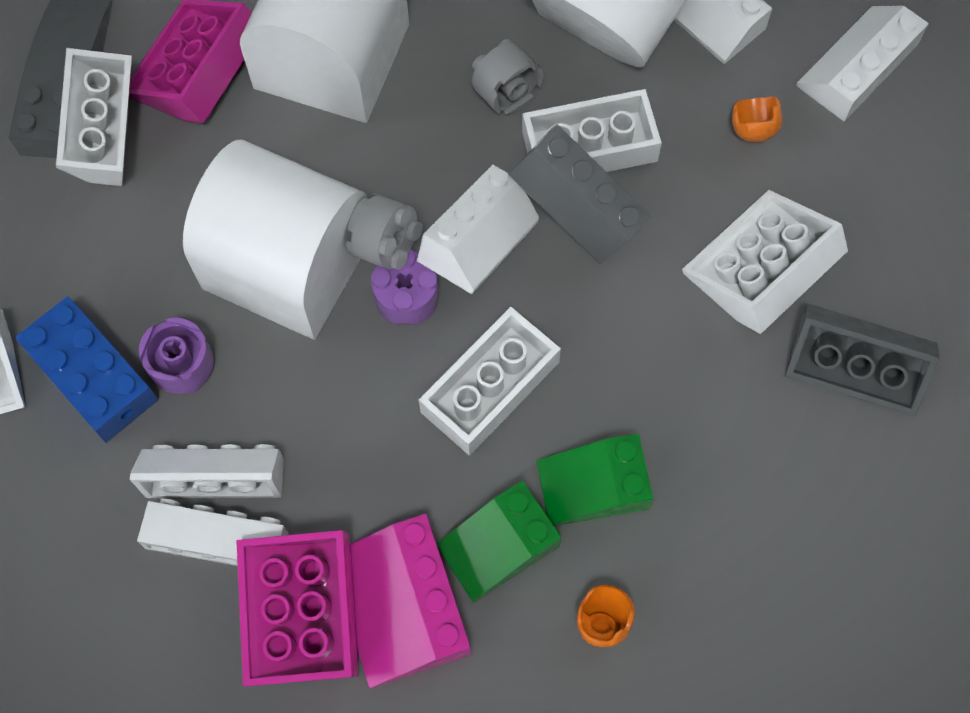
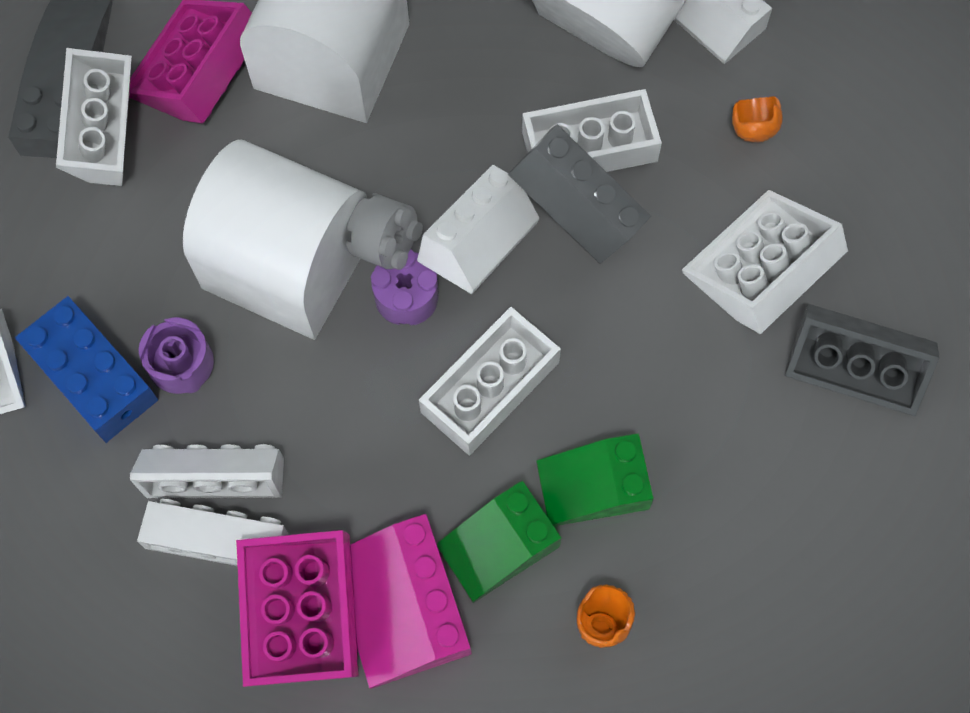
light grey brick [472,39,544,115] -> none
white slope [796,6,929,122] -> none

